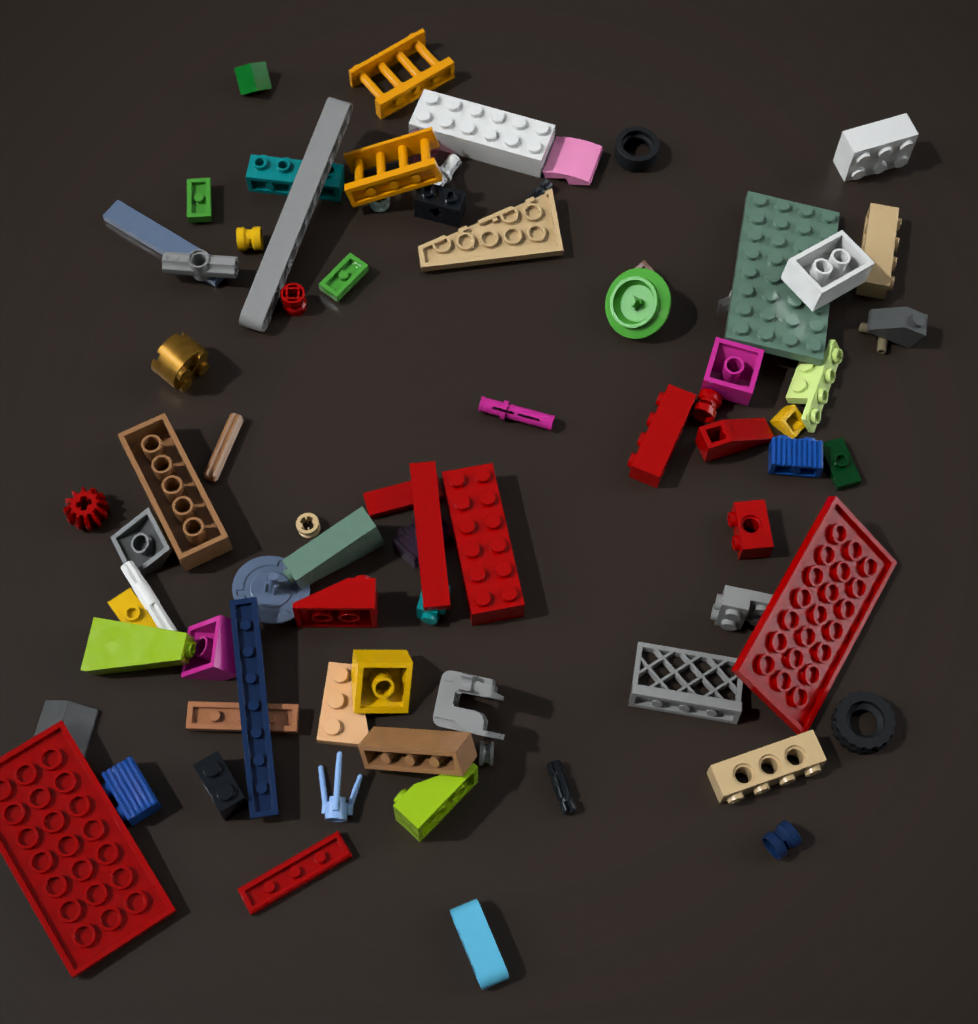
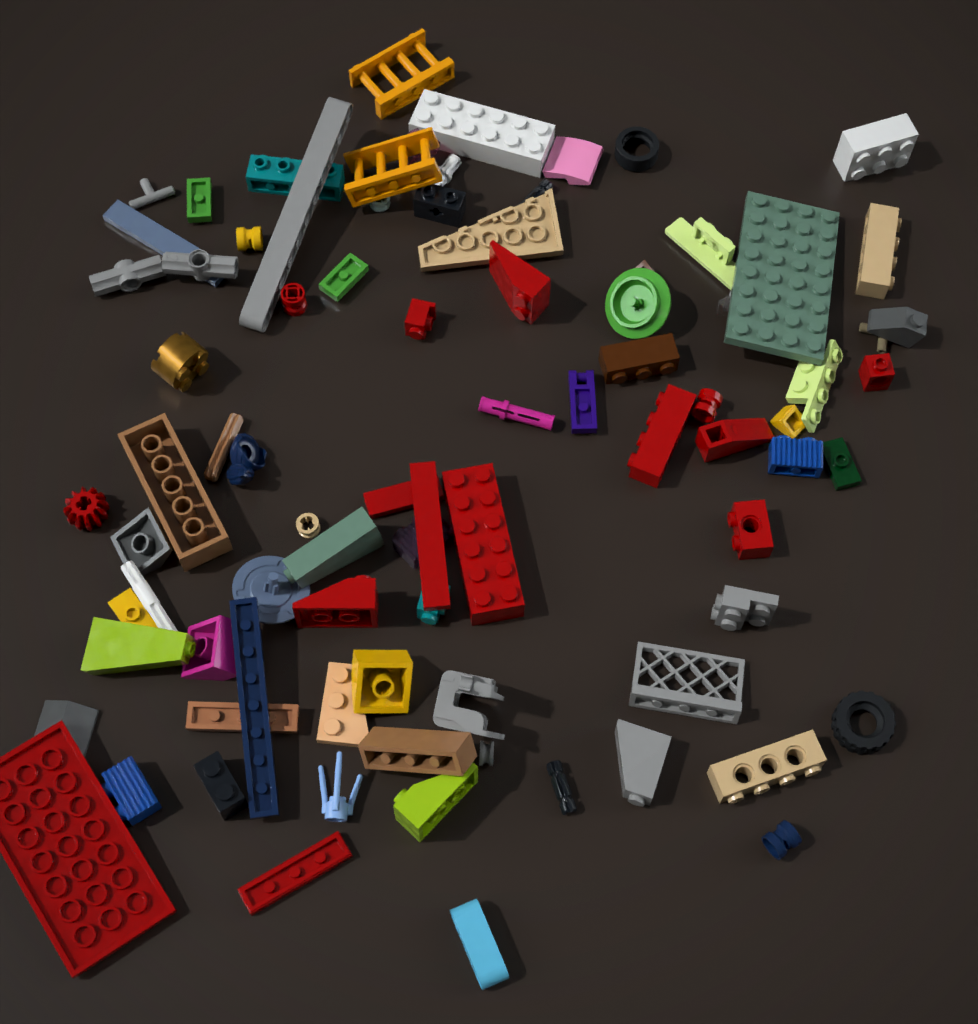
green panel [234,61,272,95] -> none
dark pink slope [700,337,765,406] -> none
red plate [731,496,897,735] -> none
white brick [780,230,875,312] -> none
none -> light grey piece [89,255,166,297]
none -> light grey piece [129,178,175,209]
none -> dark blue hair [226,433,267,485]
none -> red brick [404,298,436,340]
none -> red slope [489,240,551,325]
none -> dark purple plate [568,370,597,434]
none -> reddish brown brick [598,333,680,384]
none -> light grey slope [614,719,671,807]
none -> yellowish green bracket [665,217,736,290]
none -> red brick [858,353,895,392]

